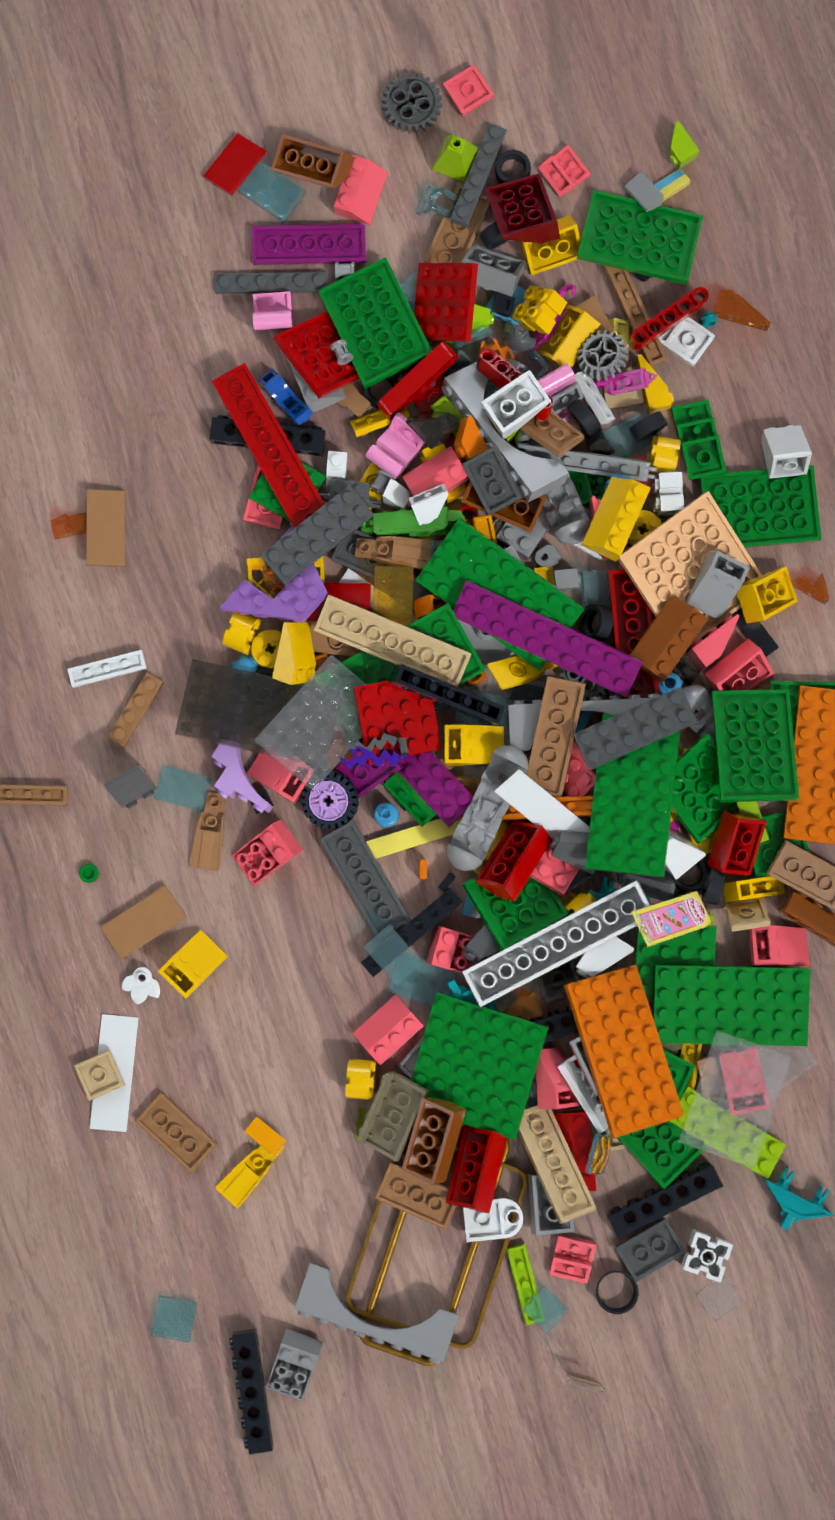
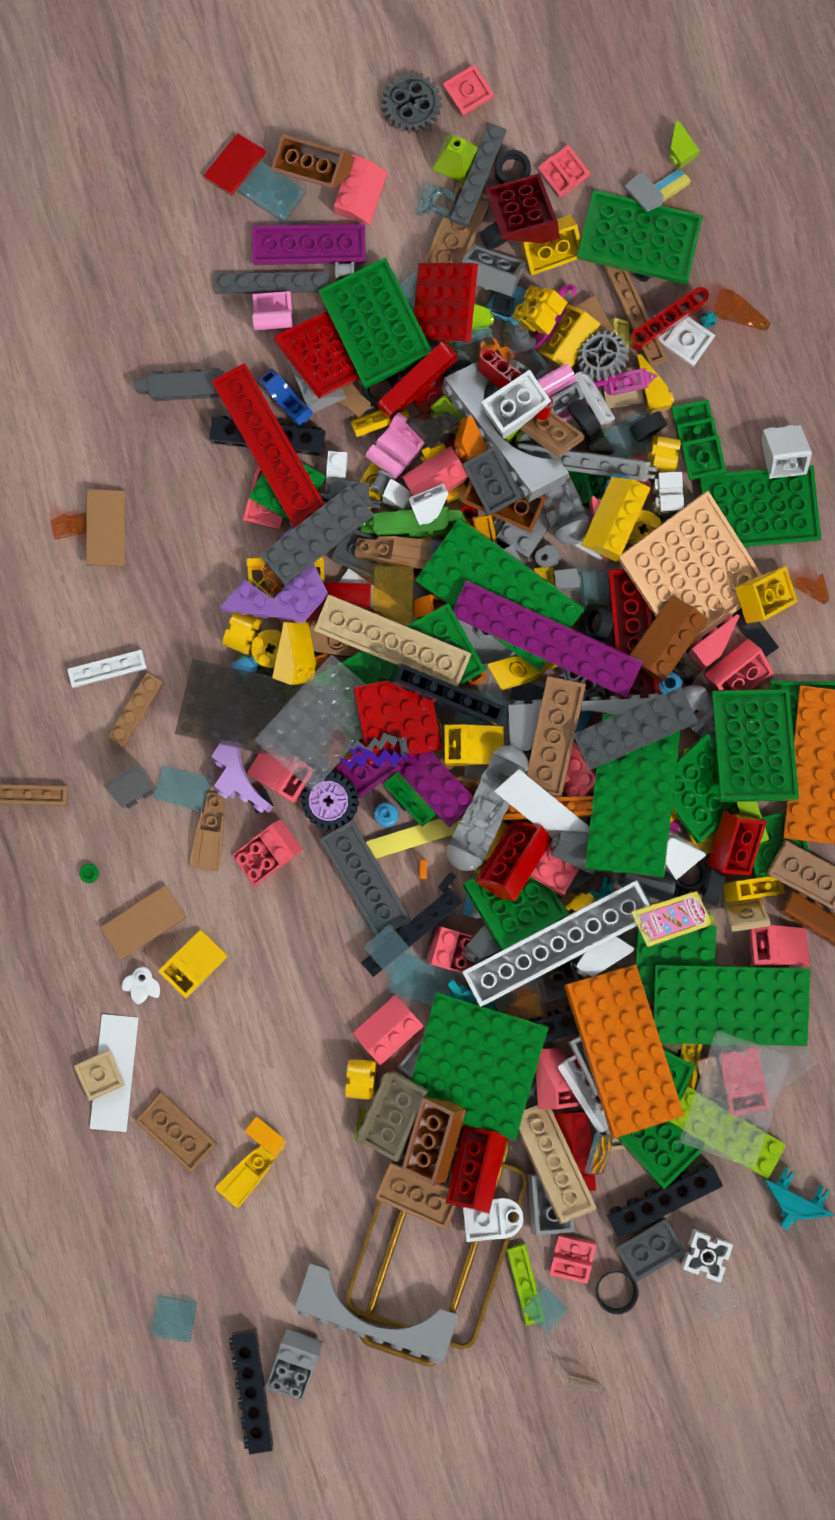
light grey bush [330,340,353,365] -> none
light grey slope [686,550,750,620] -> none
none -> dark grey hinge [133,368,225,401]

